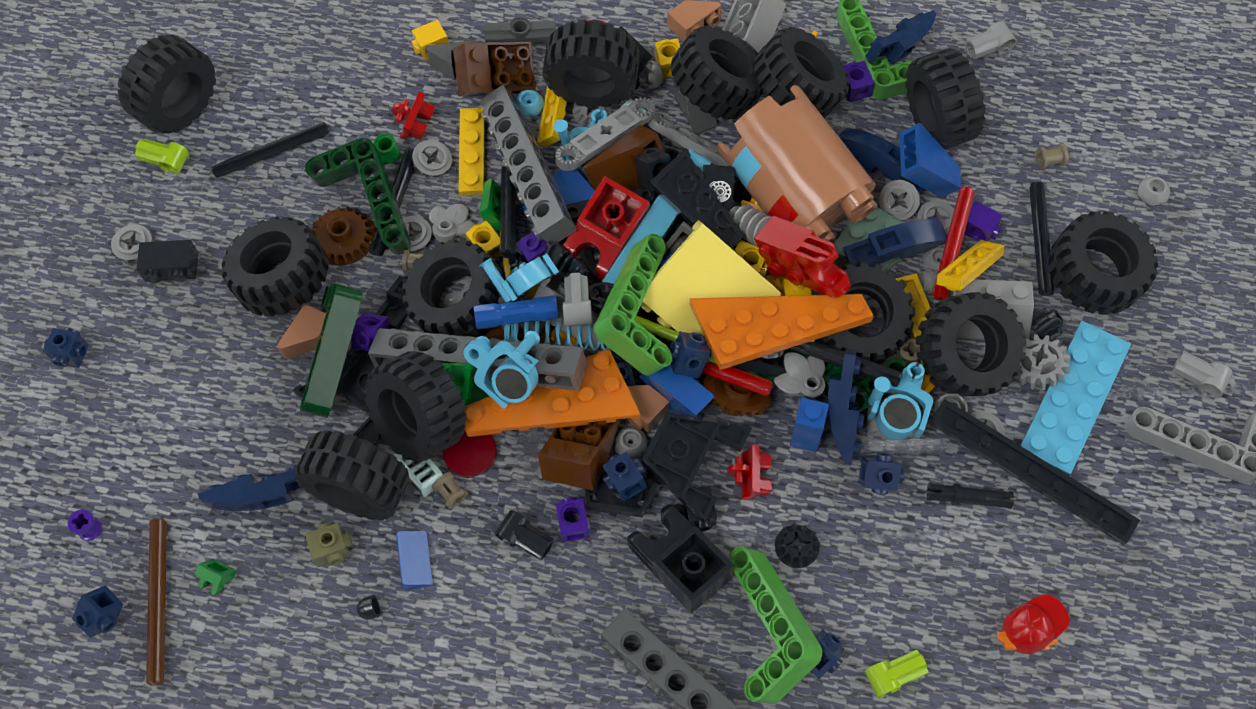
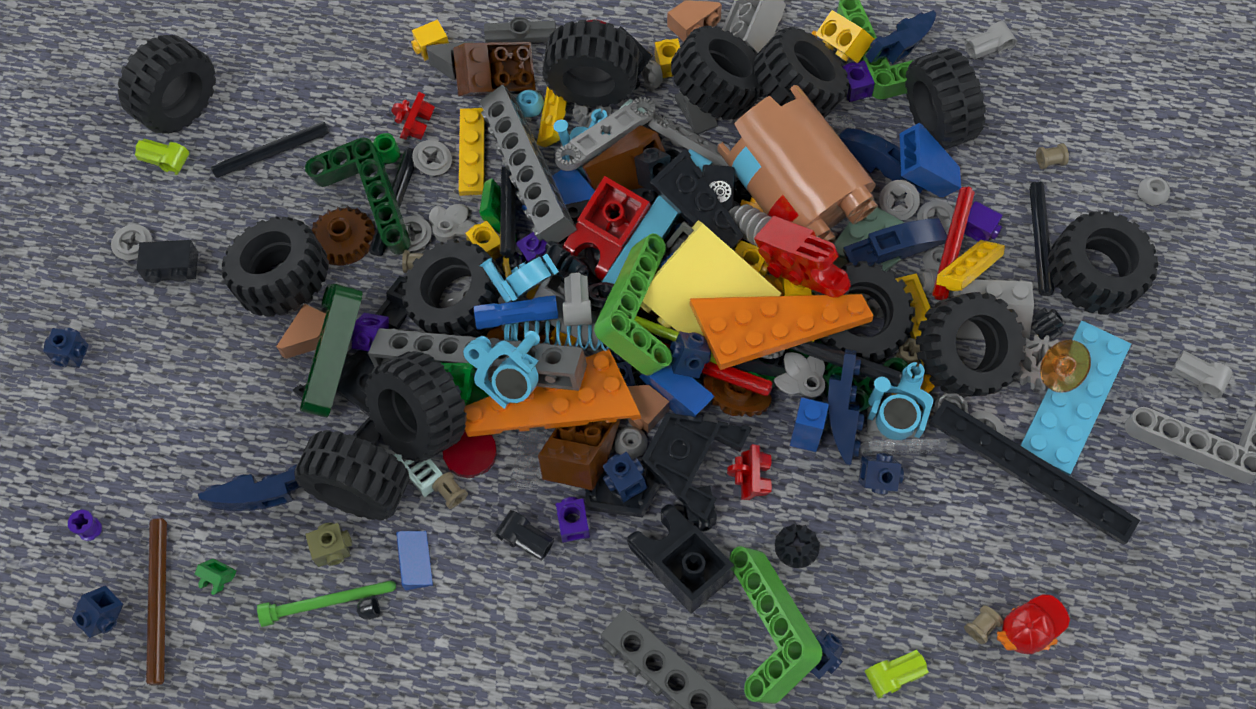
black pin [926,482,1014,509] -> none
none -> bright green piece [257,581,396,627]
none -> yellow brick [815,10,875,63]
none -> dark tan bush [964,605,1003,645]
none -> clear orange dish [1040,340,1091,393]

